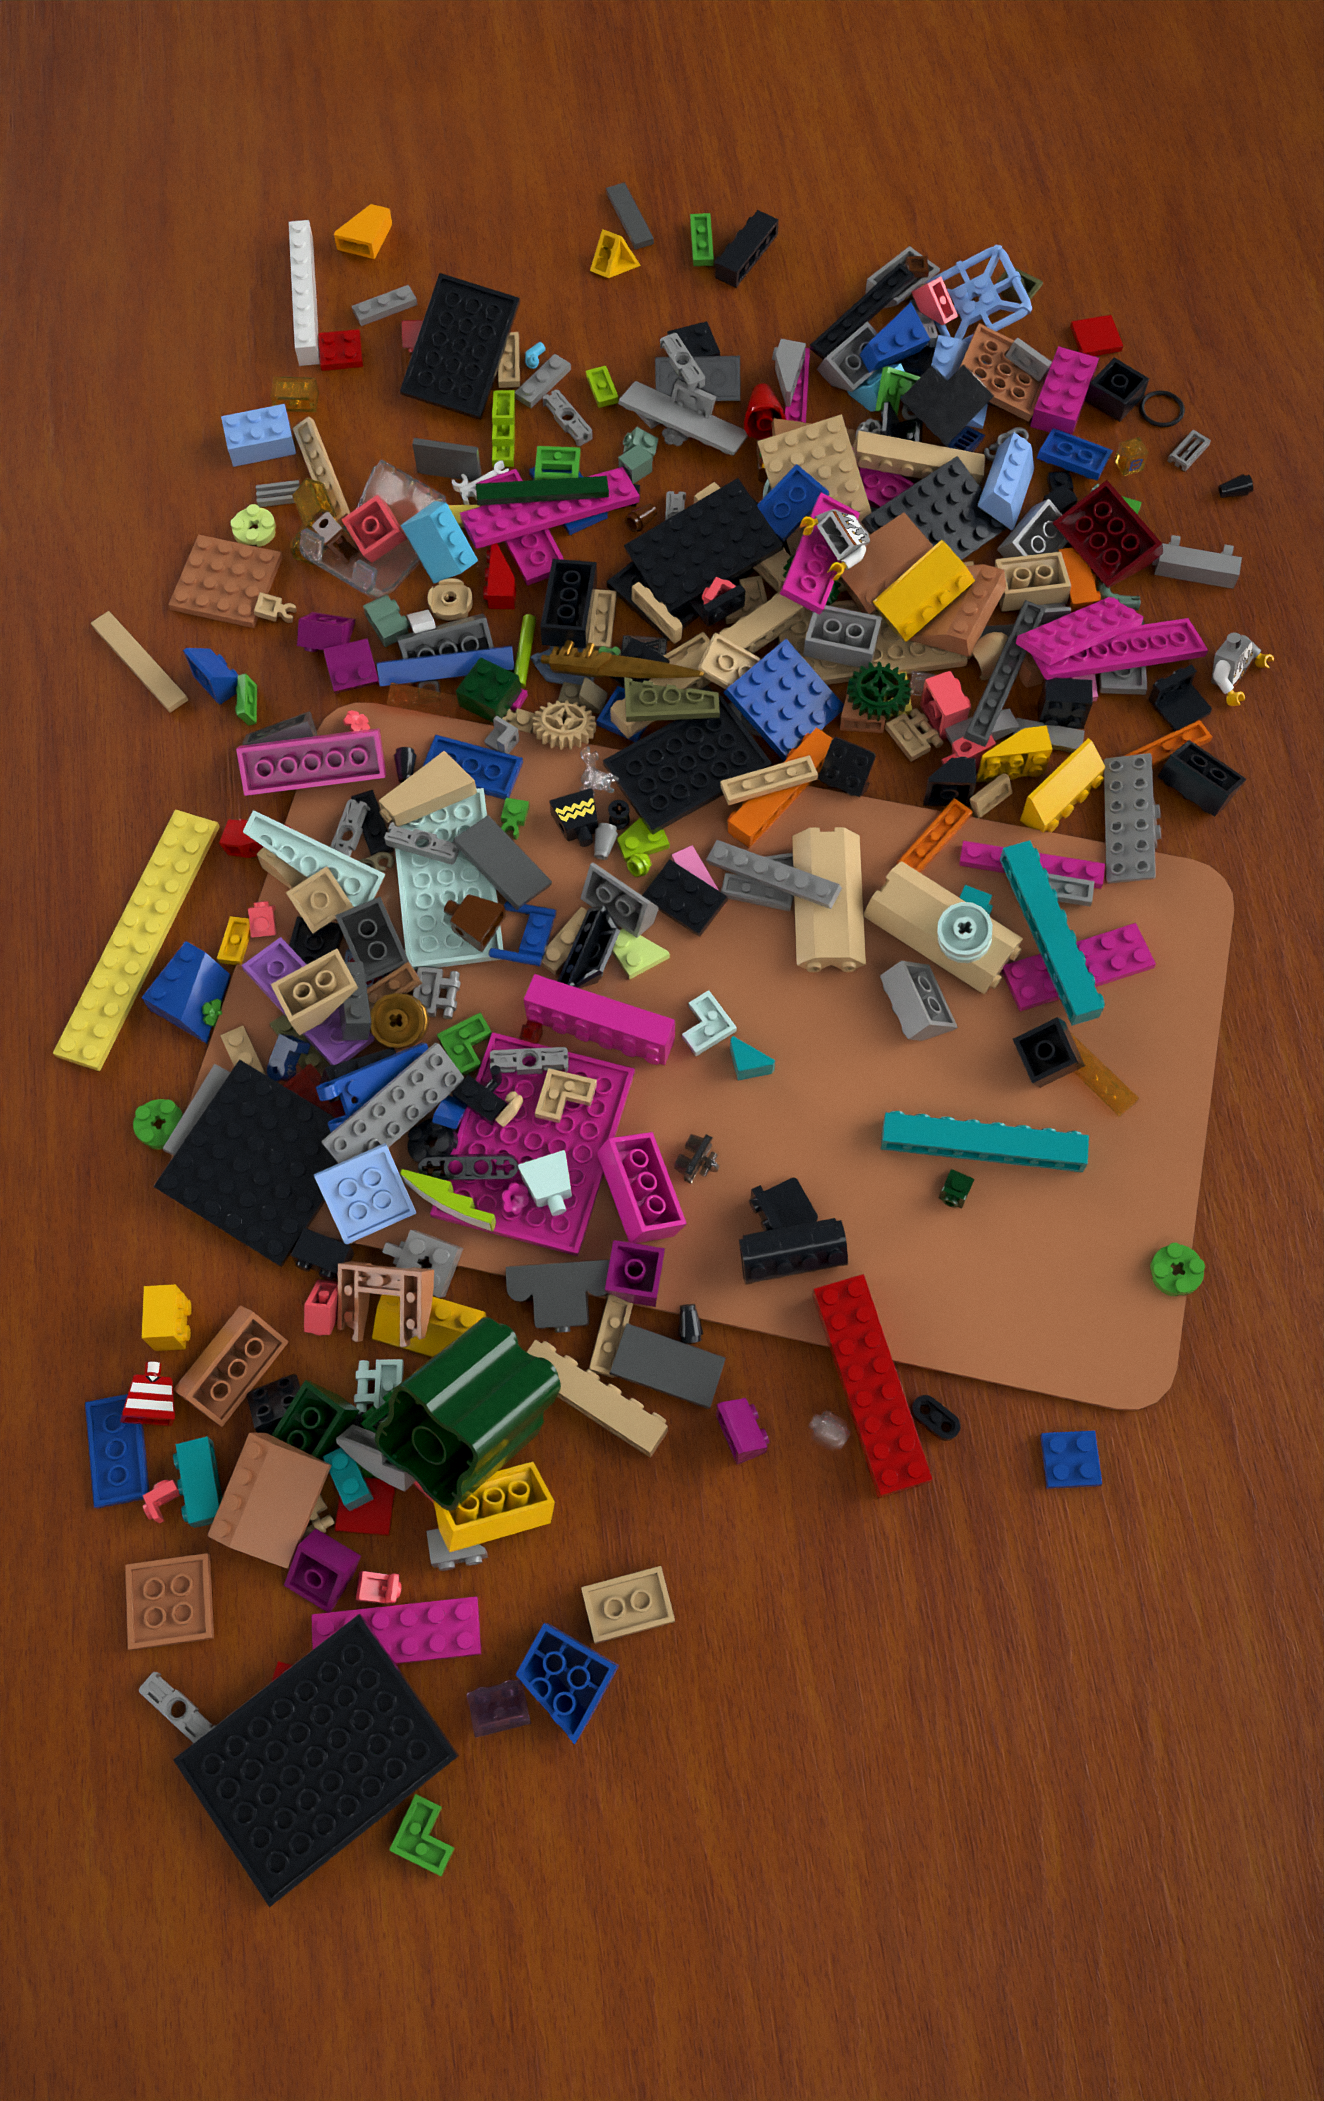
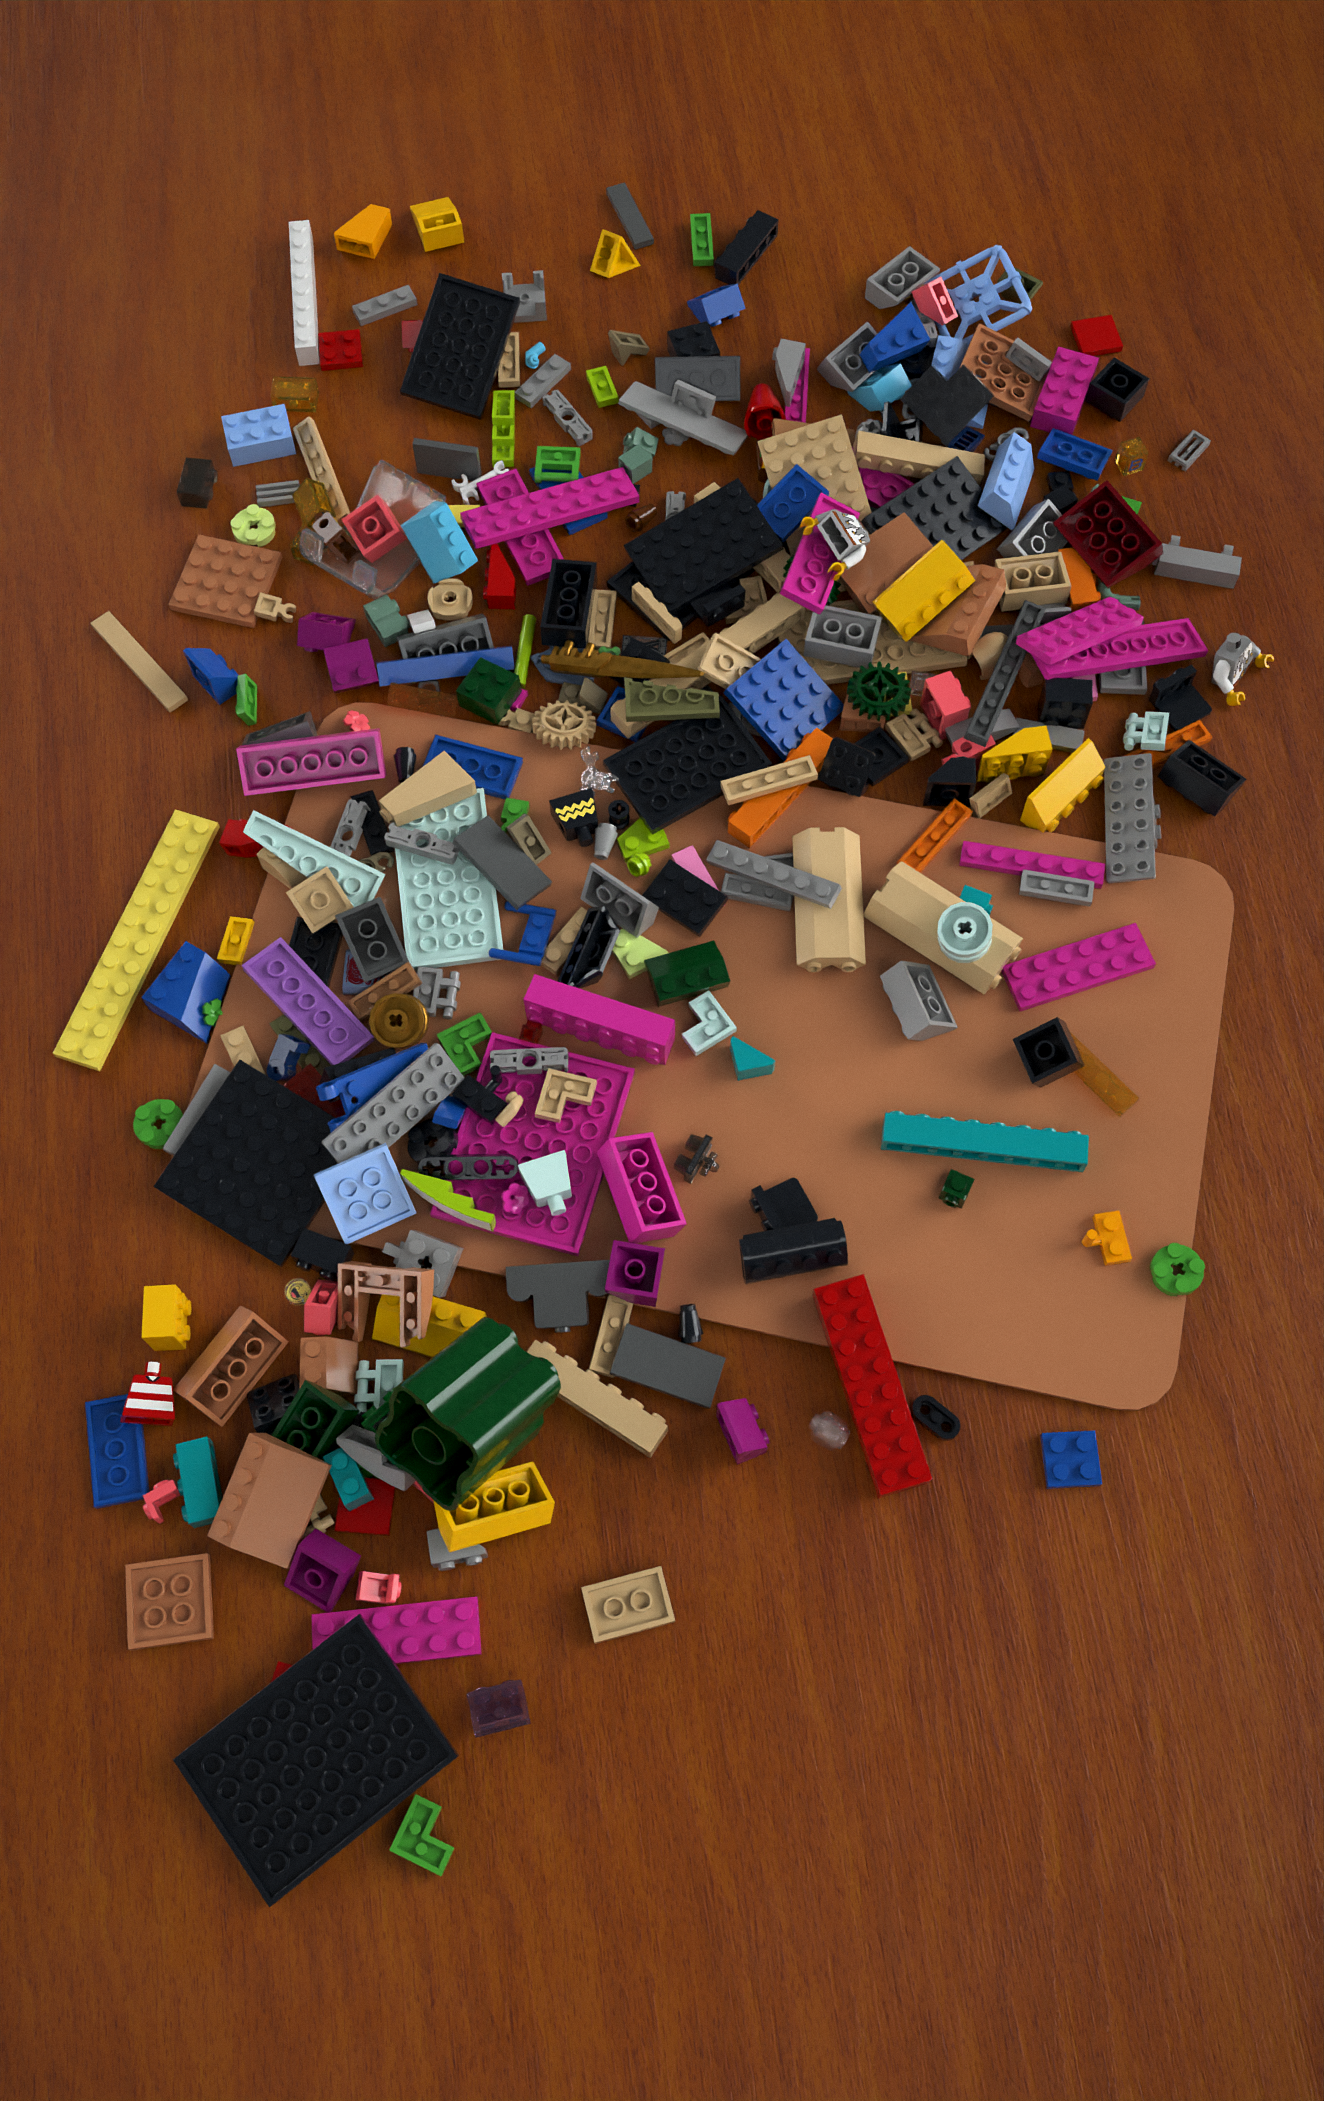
light grey piece [139,1672,216,1743] -> none
coral bracket [248,901,277,937] -> none
tan slope [271,949,358,1036] -> none
dark grey brick [338,962,371,1041] -> none
reddish brown torso [444,894,506,952] -> none
dark green tile [476,476,609,505] -> none
light grey panel [484,716,520,754] -> none
blue wedge [515,1623,620,1745] -> none
light grey piece [660,333,705,392] -> none
coral bracket [702,577,736,605] -> none
black tile [810,263,915,360] -> none
bright green plate [875,366,920,415] -> none
reddish brown tile [905,256,929,278] -> none
teal brick [1000,840,1105,1026] -> none
black tyre [1140,390,1185,427] -> none
black cone [1218,474,1253,498] -> none
none -> clear smoke brick [177,457,218,509]
none -> clear tile [284,1278,312,1306]
none -> nougat slope [299,1337,358,1396]
none -> yellow slope [410,197,464,252]
none -> light grey panel [502,270,547,323]
none -> dark tan slope [506,814,552,865]
none -> dark tan slope [608,330,650,366]
none -> dark green slope [644,940,731,1007]
none -> blue slope [686,284,746,327]
none -> black plate [854,726,909,787]
none -> light orange plate [1082,1210,1132,1266]
none -> light aqua plate [1123,712,1169,751]

